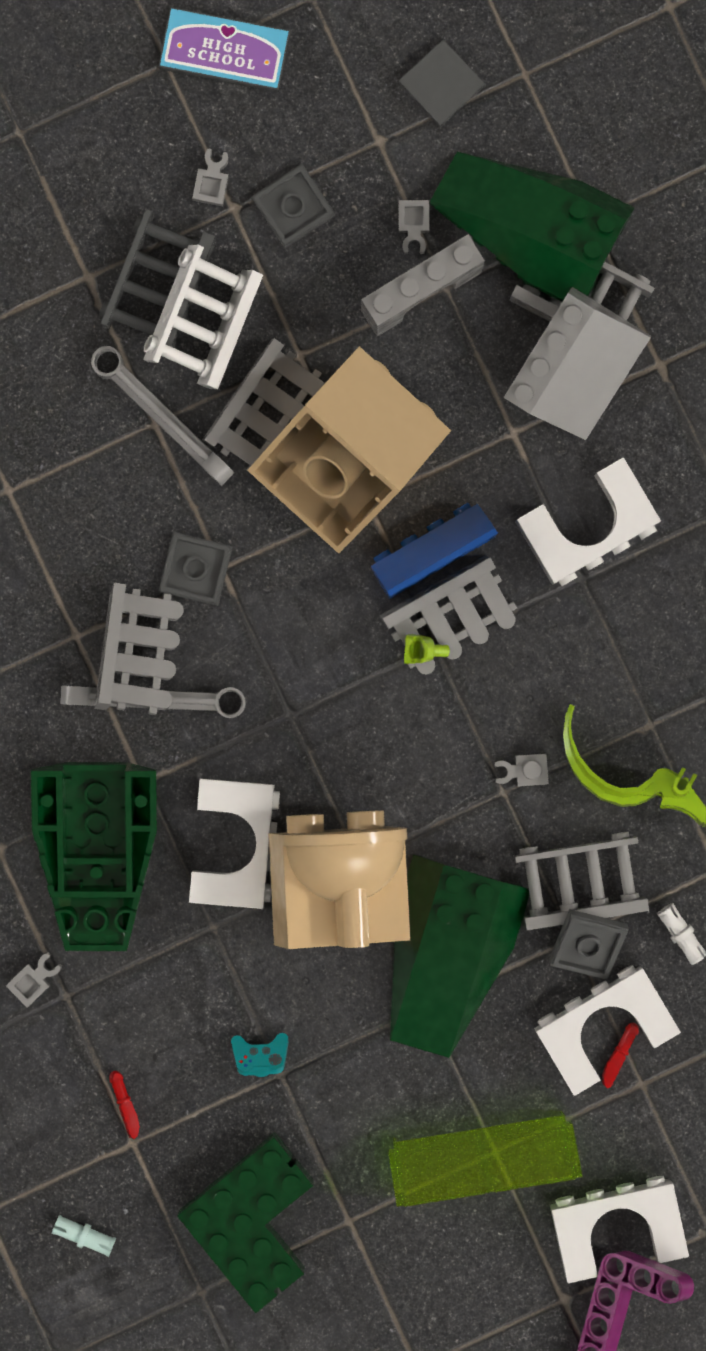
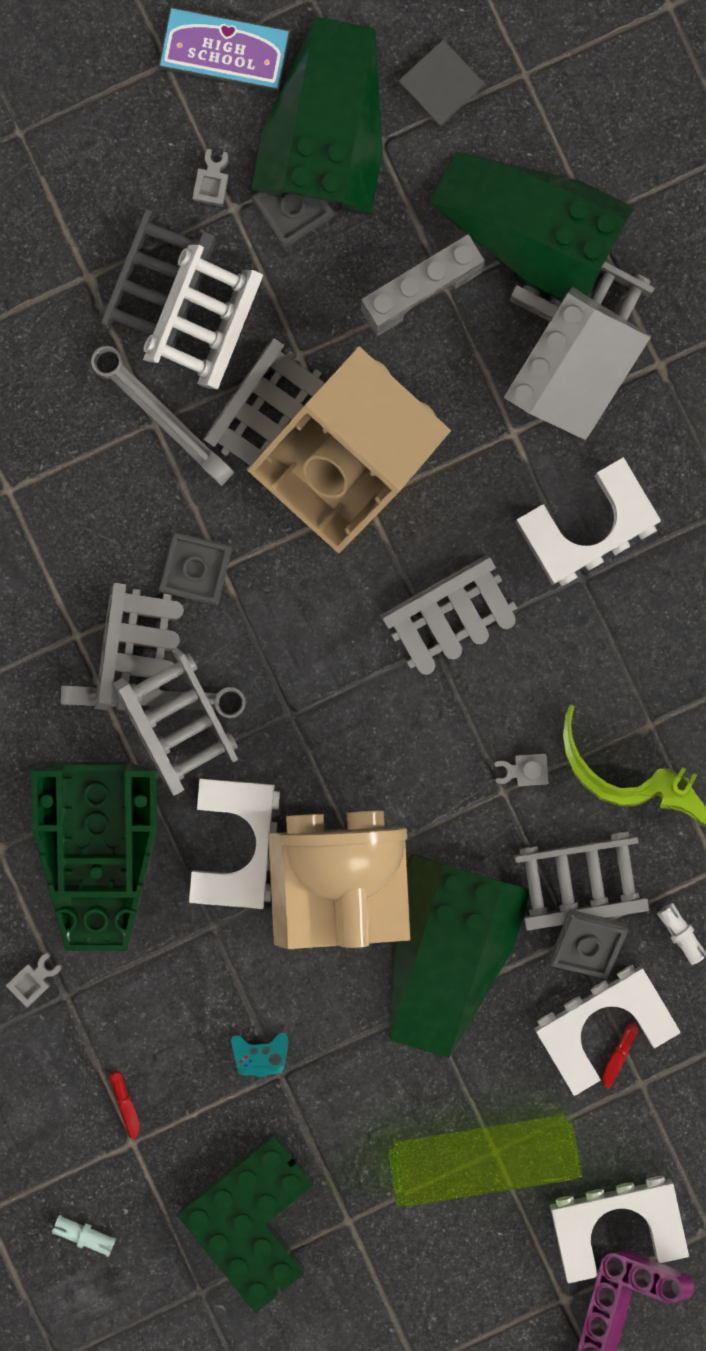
blue slope [371,503,498,599] -> none
light grey plate [398,200,430,254] -> none
lime piece [404,634,450,664] -> none
none -> light grey fence [112,648,238,796]
none -> dark green wedge [251,17,383,215]

